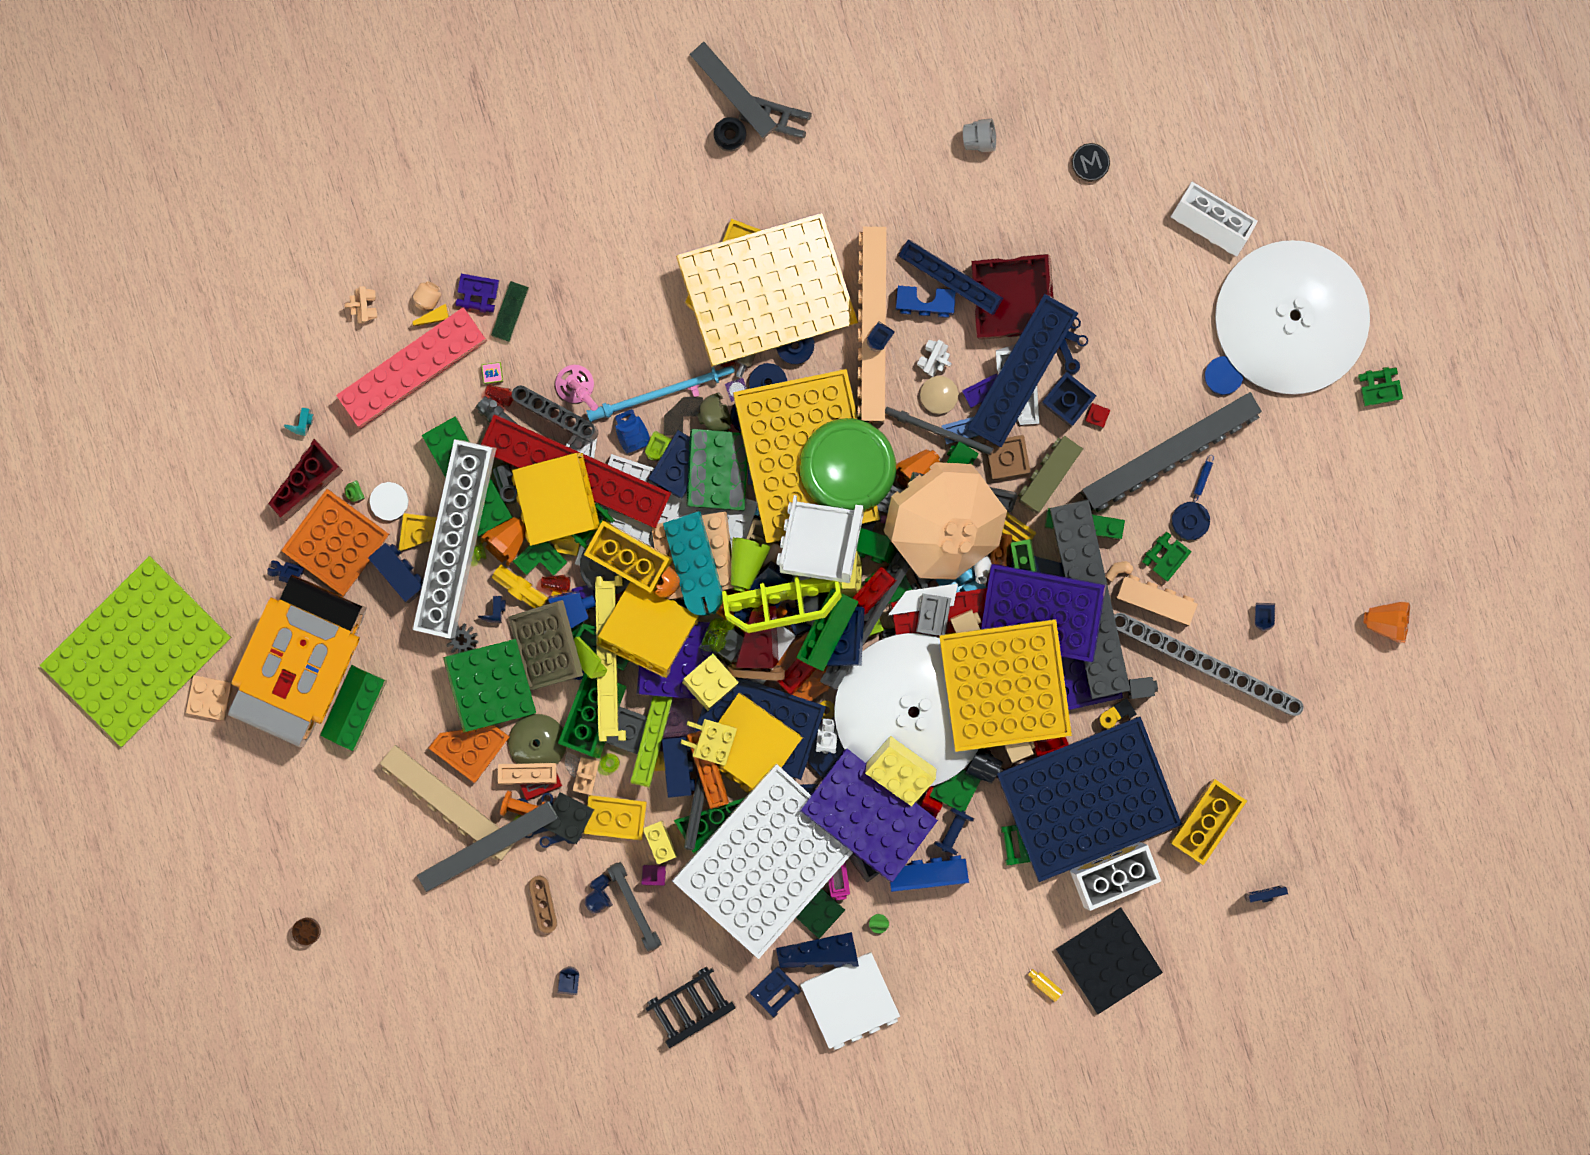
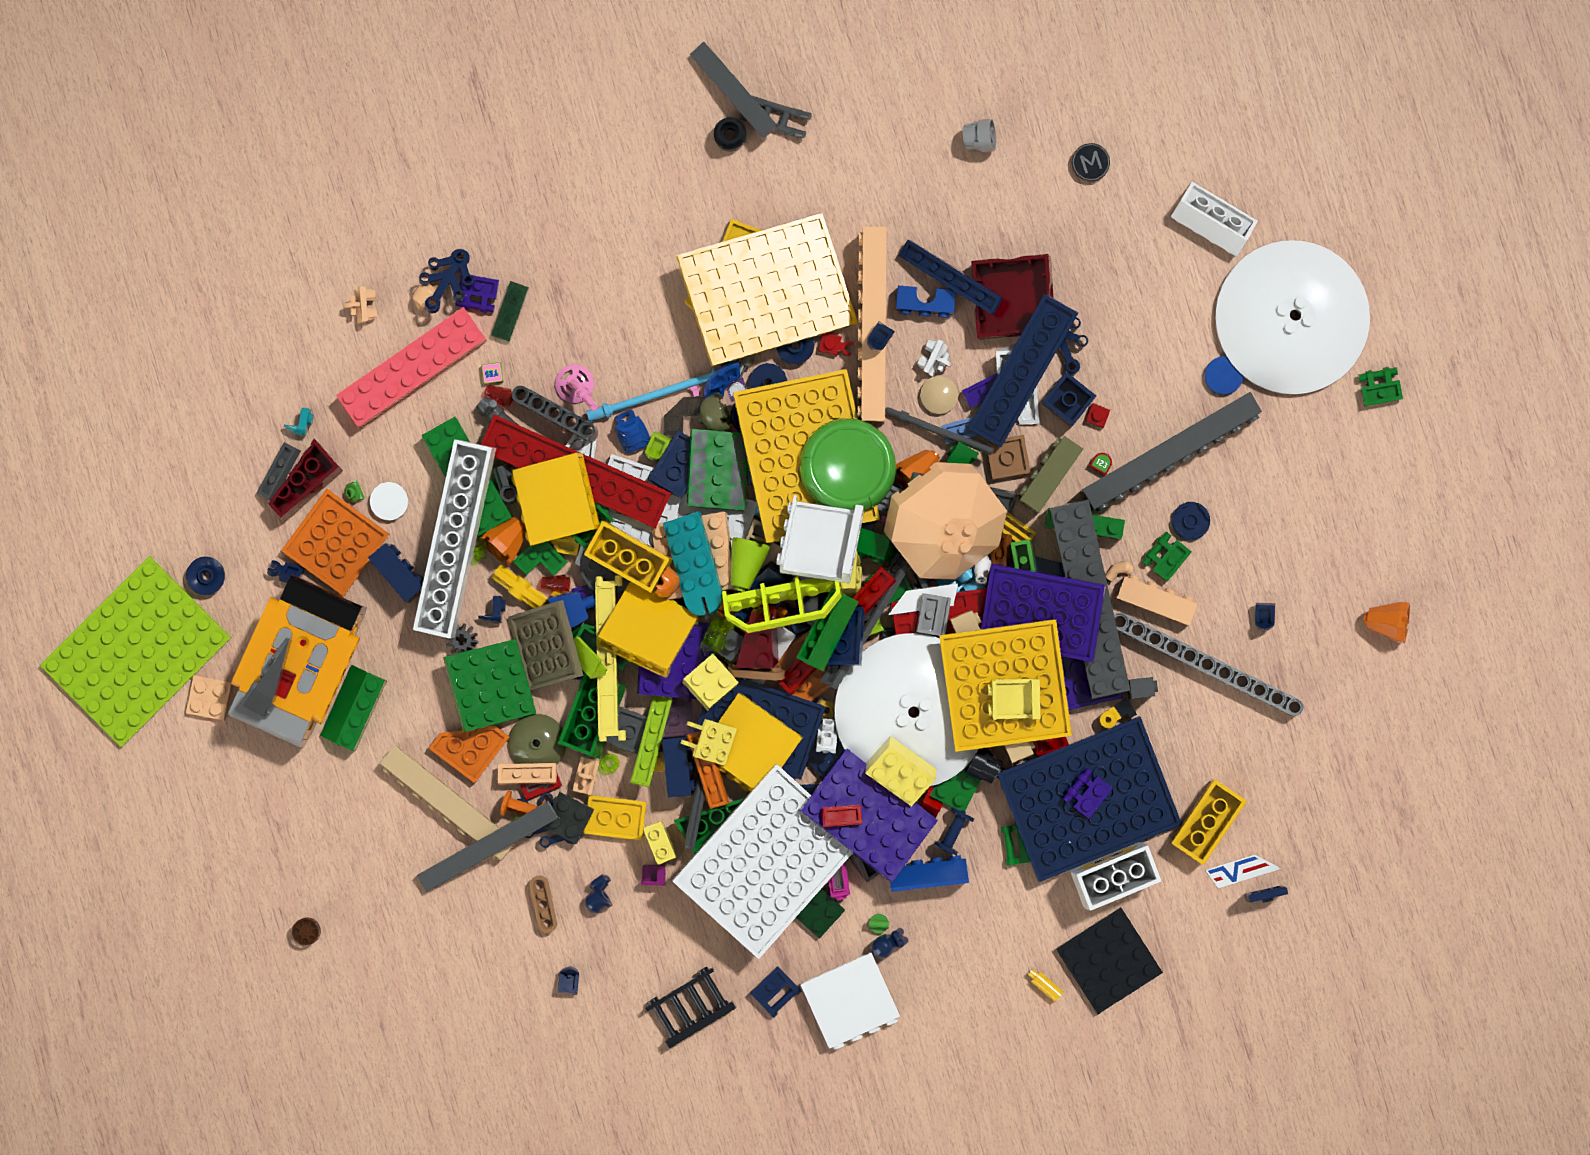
yellow wing [399,513,437,551] -> none
yellow piece [412,304,449,326] -> none
clear tile [565,752,580,778] -> none
dark grey piece [607,862,662,952] -> none
dark blue wing [776,932,859,968] -> none
blue piece [1193,455,1214,502] -> none
none -> dark blue dish [186,556,225,595]
none -> dark grey wedge [240,638,292,716]
none -> dark grey plate [257,442,301,500]
none -> dark blue plant [419,249,474,314]
none -> blue tile [703,360,740,399]
none -> red plate [819,333,854,356]
none -> red tile [821,805,862,827]
none -> dark blue piece [871,928,908,959]
none -> light yellow panel [988,678,1040,720]
none -> dark purple plate [1063,768,1113,819]
none -> tile [1089,453,1112,476]
none -> white sticker [1205,855,1281,888]

